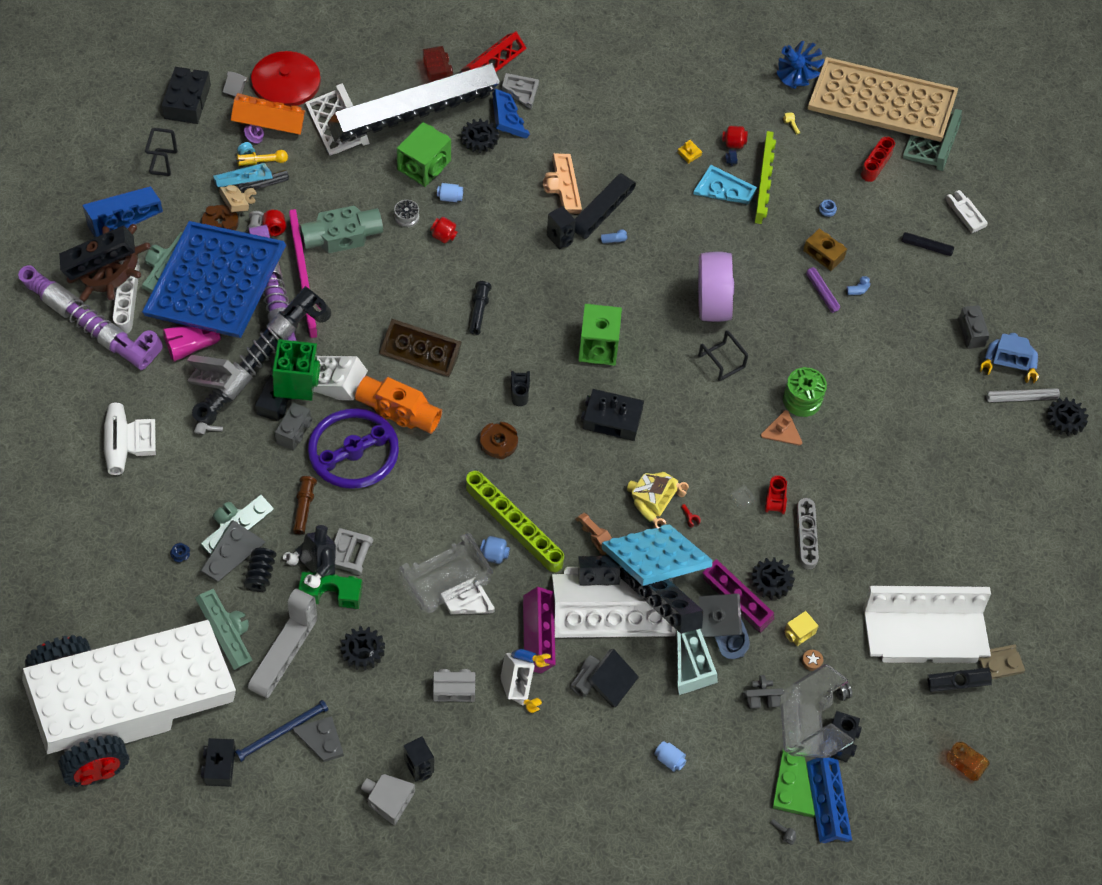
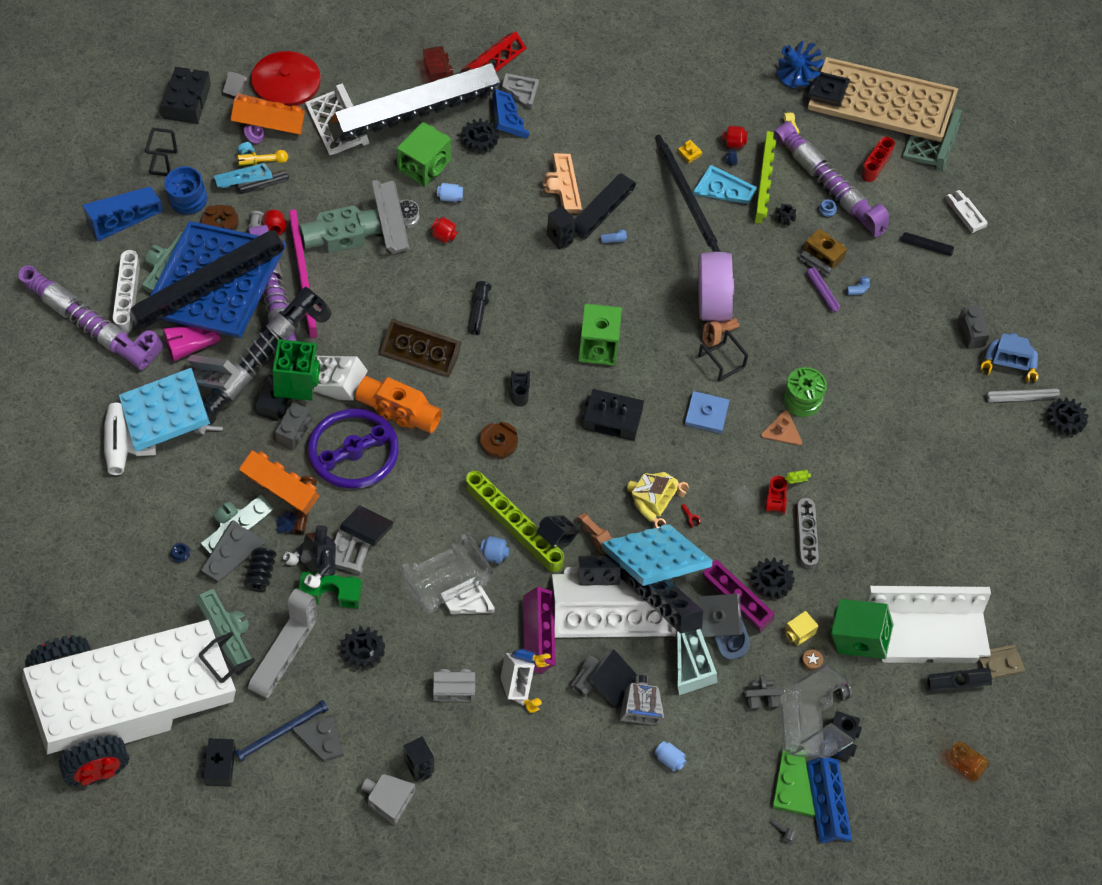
brick [59,224,151,302] -> none
tan plate [219,185,256,212] -> none
none -> medium azure plate [119,368,210,452]
none -> black beam [130,230,284,328]
none -> blue wheel [164,166,208,215]
none -> black piece [199,632,255,683]
none -> orange wedge [239,450,320,515]
none -> dark blue plant [276,511,297,533]
none -> black tile [340,505,394,546]
none -> light grey fence [372,180,410,254]
none -> black brick [536,515,580,547]
none -> torso [620,675,664,725]
none -> black axle [655,135,721,252]
none -> medium blue plate [685,391,730,434]
none -> nougat piece [703,318,740,347]
none -> medium lavender piece [773,121,889,237]
none -> black gear [775,204,796,226]
none -> lime axle [784,470,811,484]
none -> dark grey axle [799,251,832,277]
none -> black tile [807,71,850,107]
none -> green brick [830,599,894,659]

